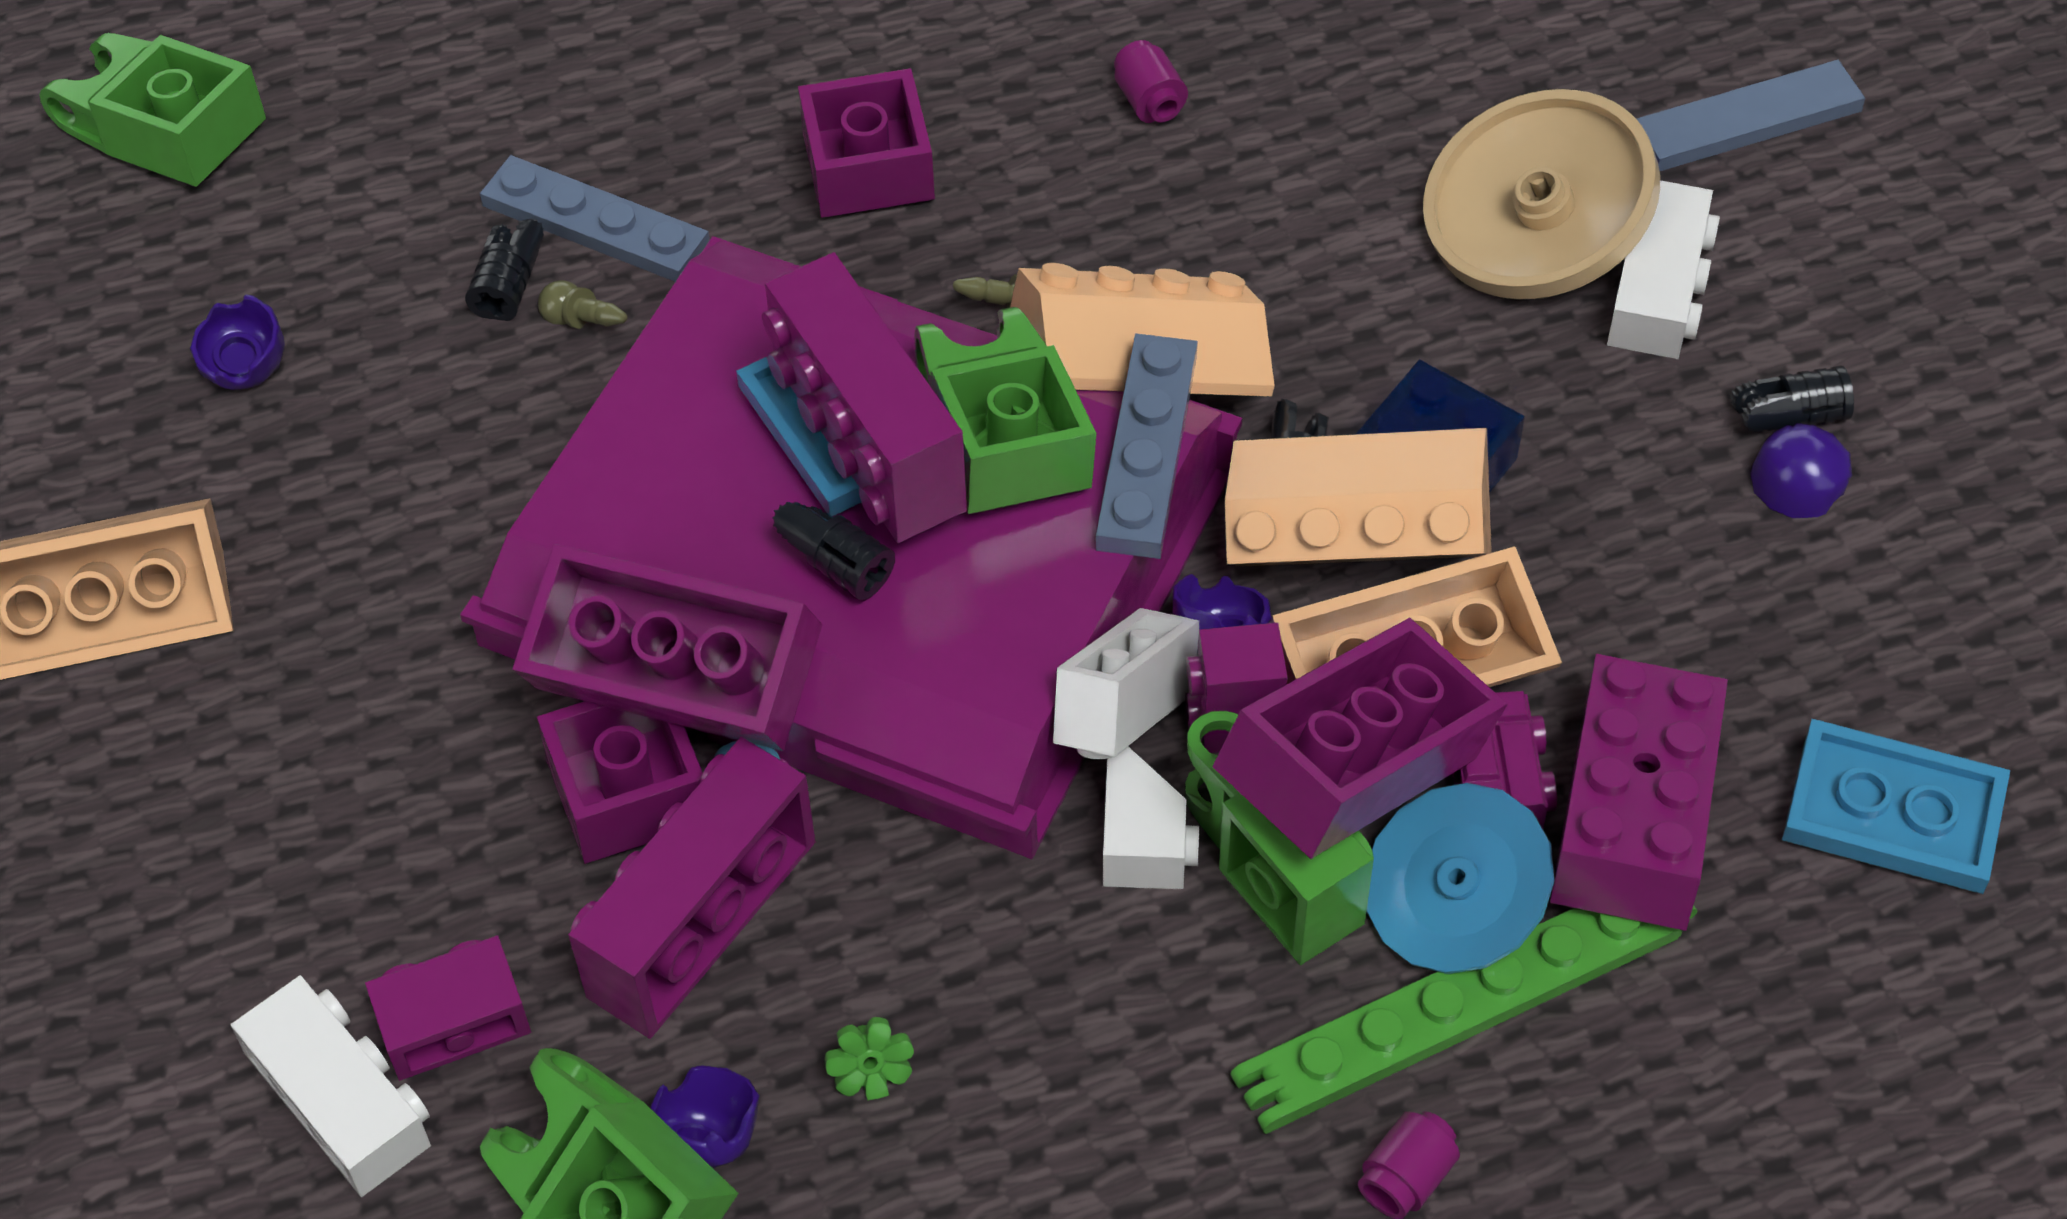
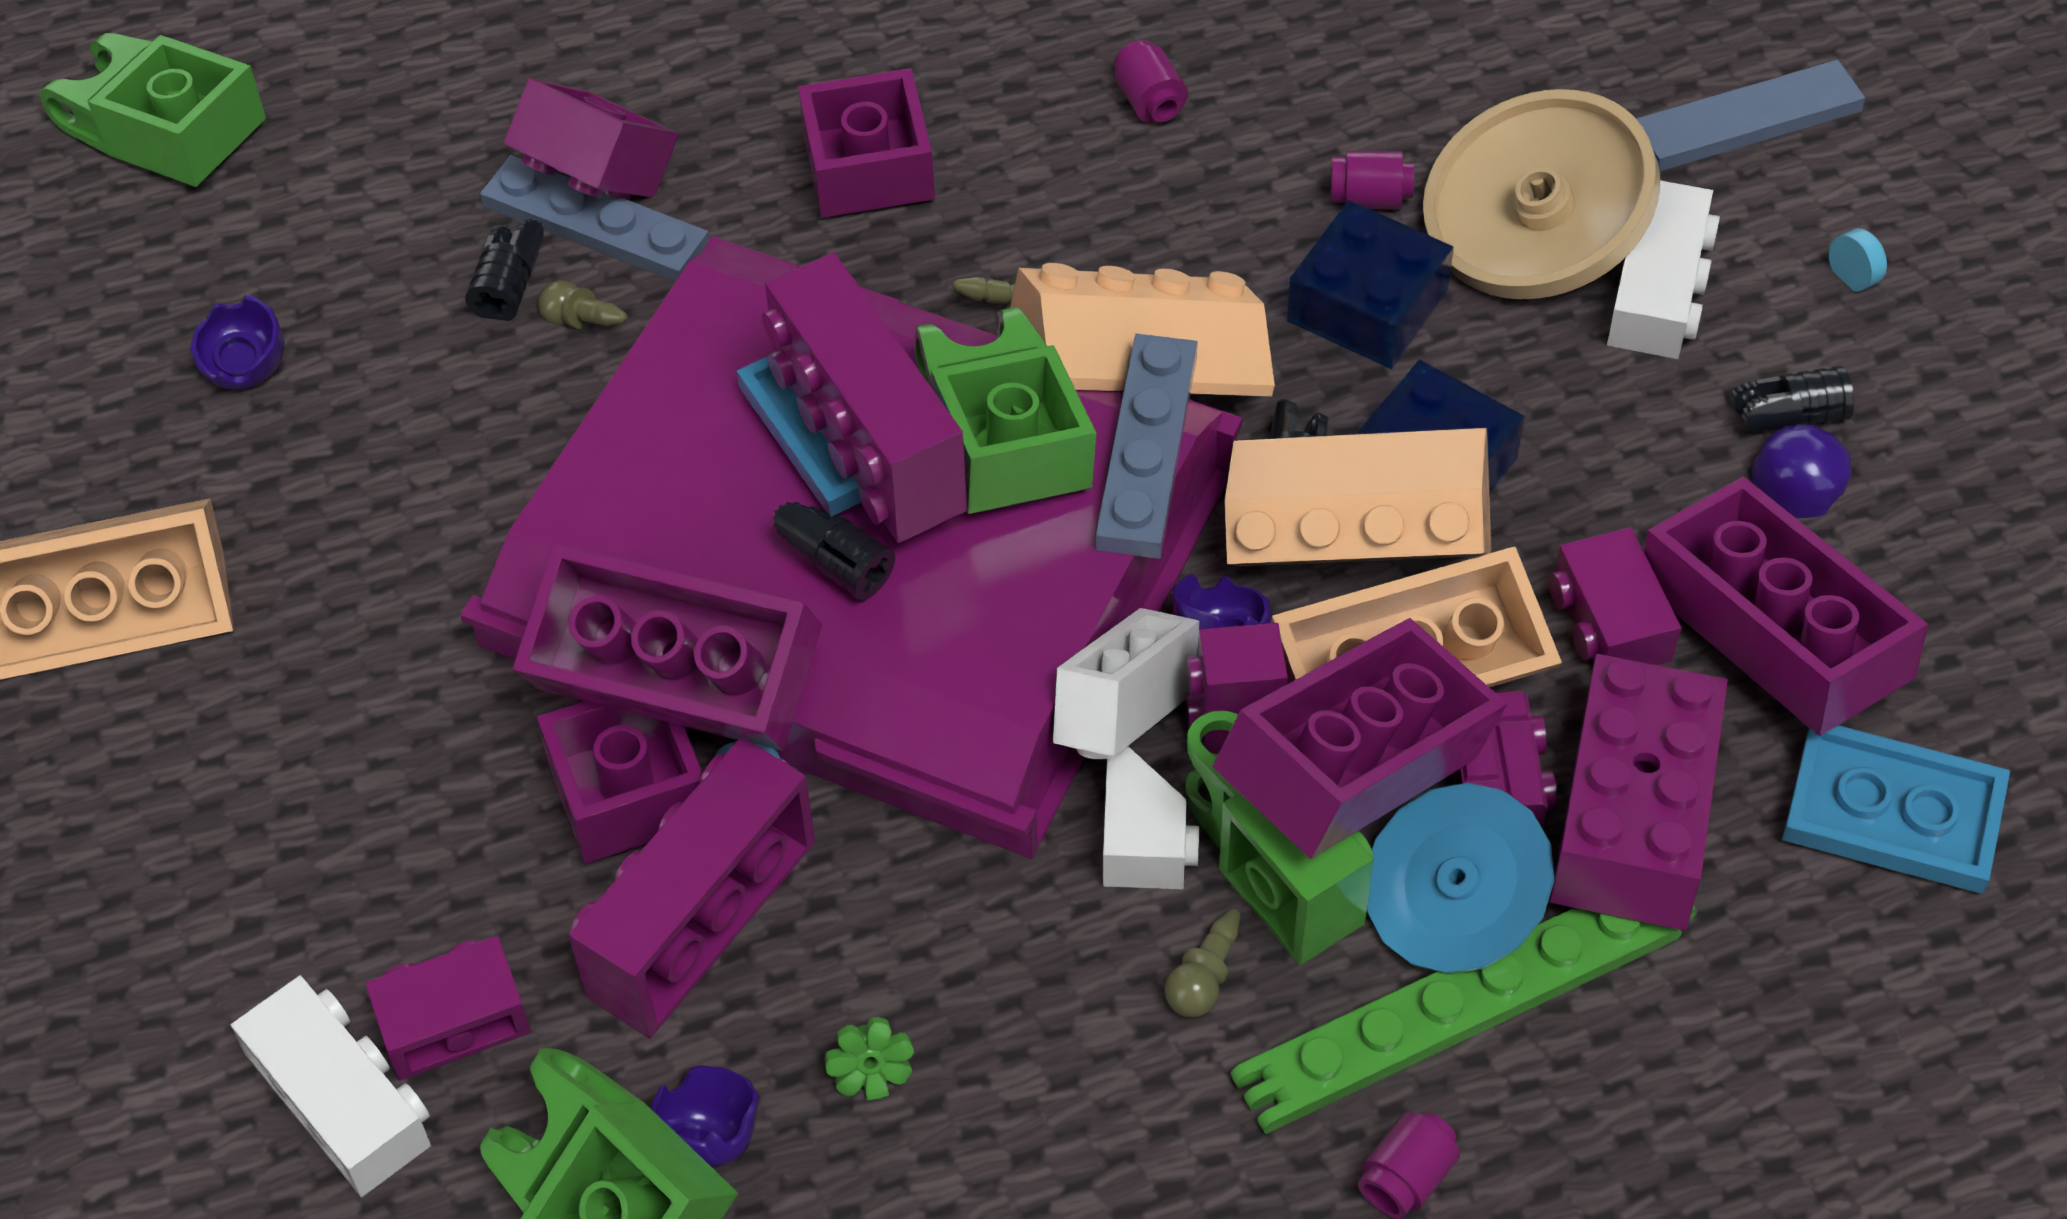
none -> magenta brick [504,78,679,201]
none -> olive bar [1164,909,1240,1018]
none -> clear blue brick [1287,200,1454,370]
none -> magenta brick [1331,151,1414,210]
none -> magenta brick [1549,527,1681,665]
none -> magenta brick [1644,476,1928,736]
none -> medium azure tile [1829,228,1887,292]

